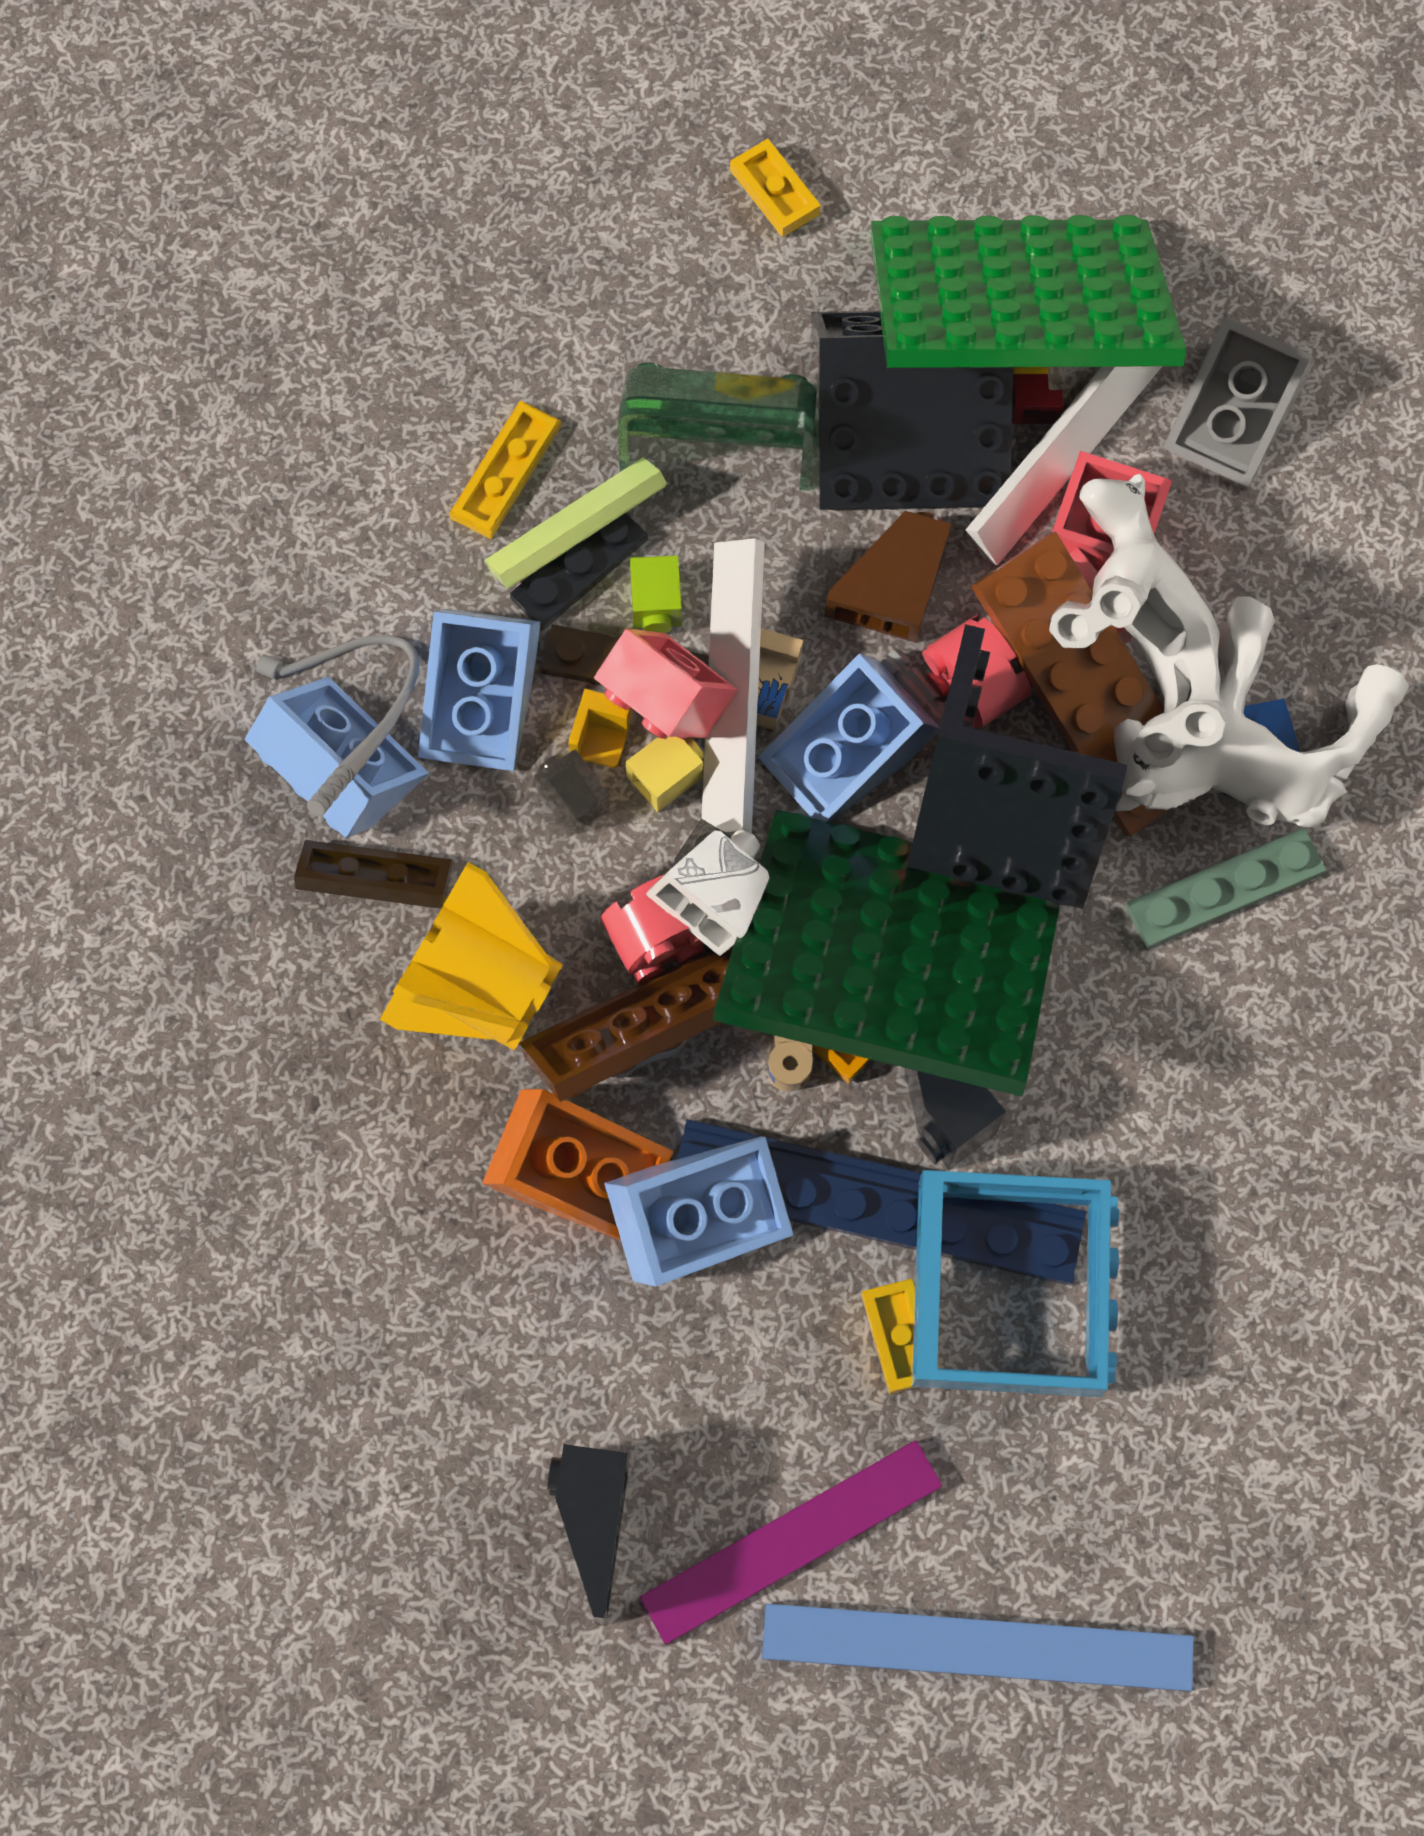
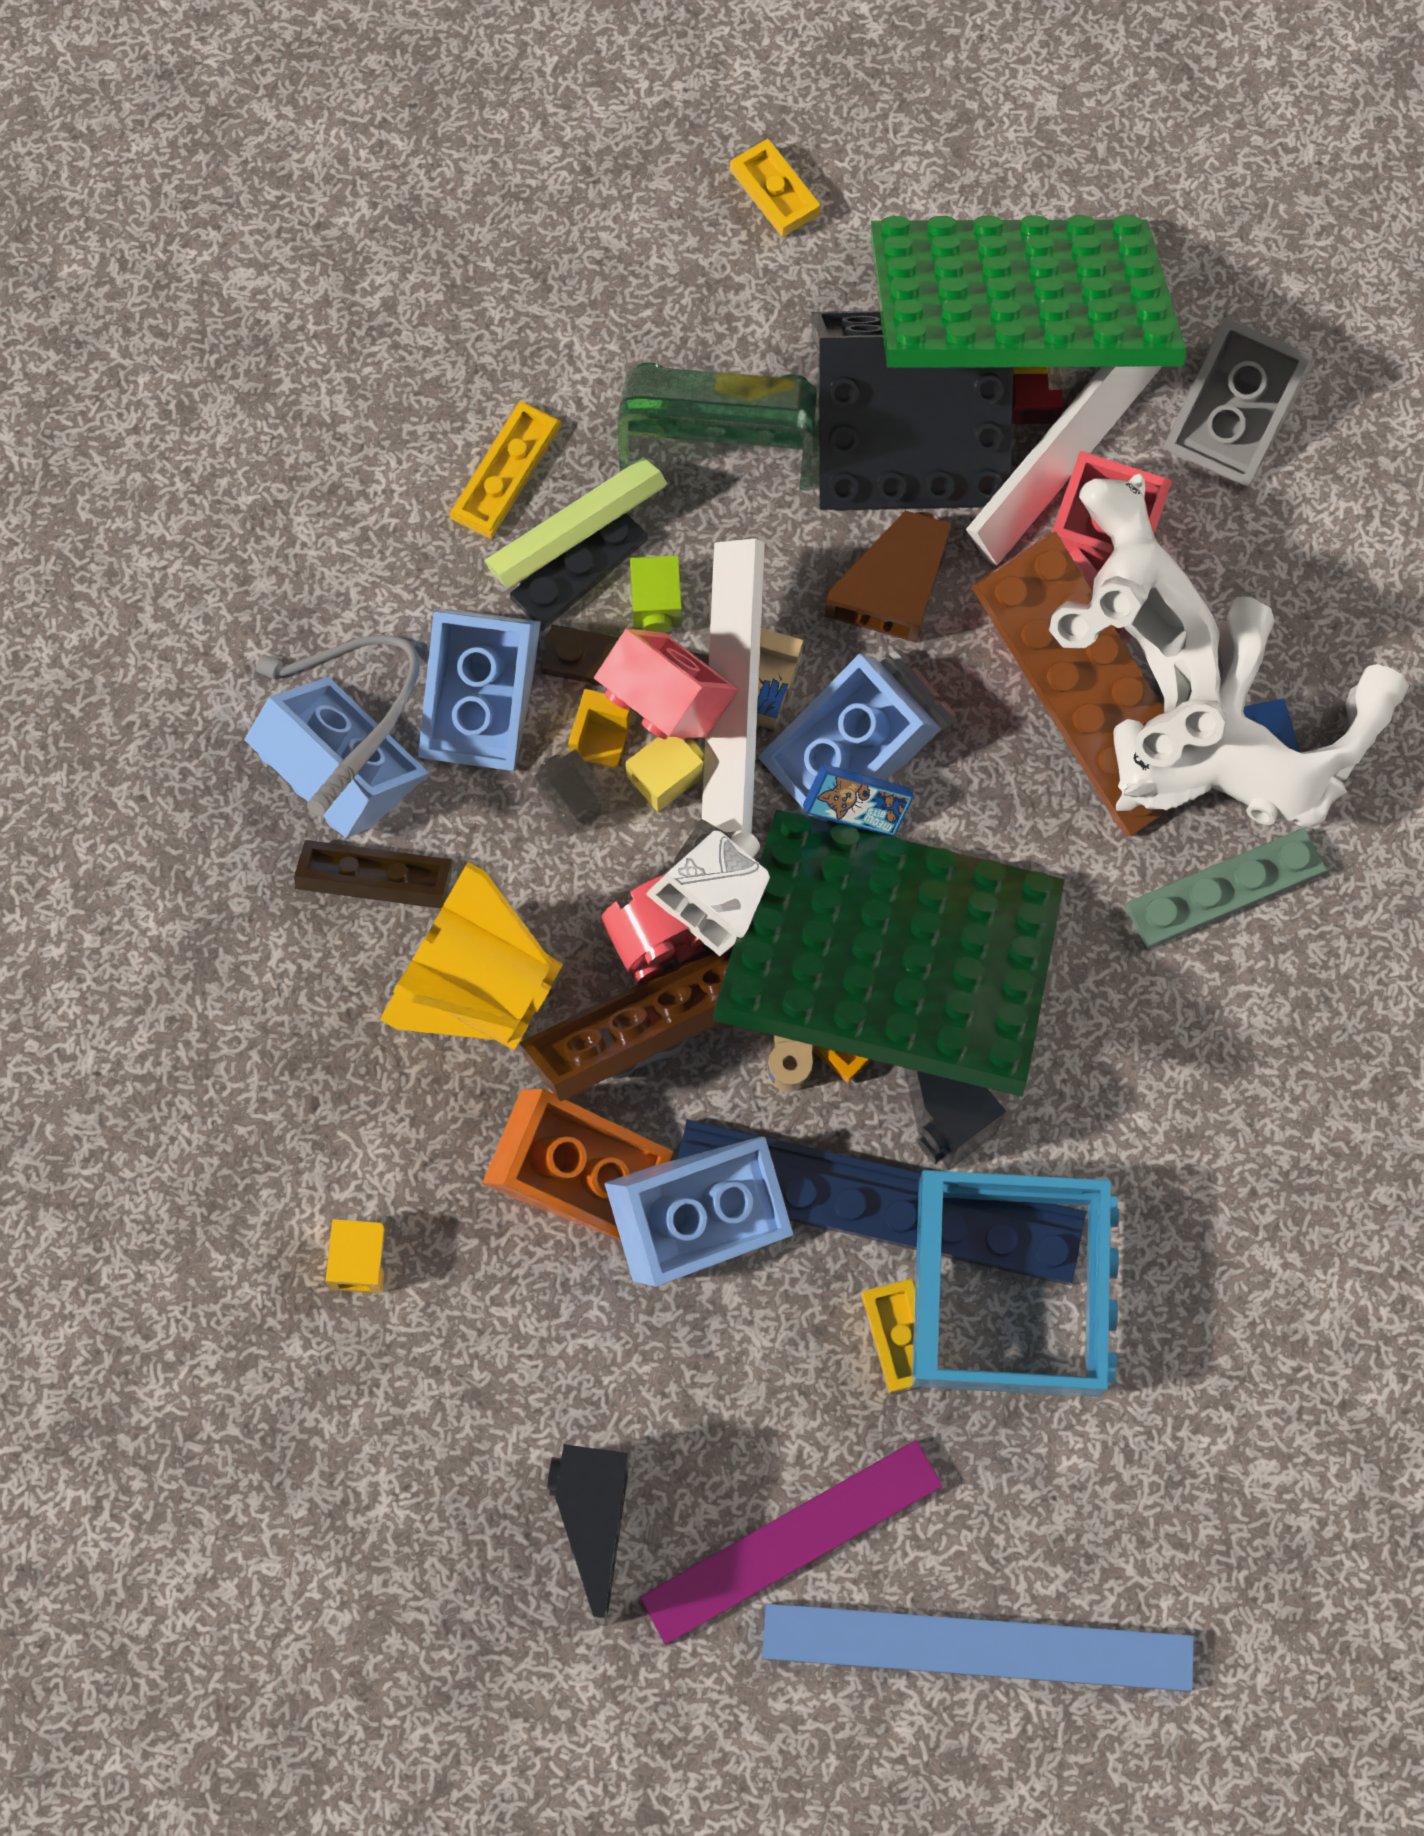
black bracket [907,624,1127,909] -> none
coral brick [922,615,1031,729] -> none
none -> yellow panel [326,1219,385,1293]
none -> tile [803,763,914,837]

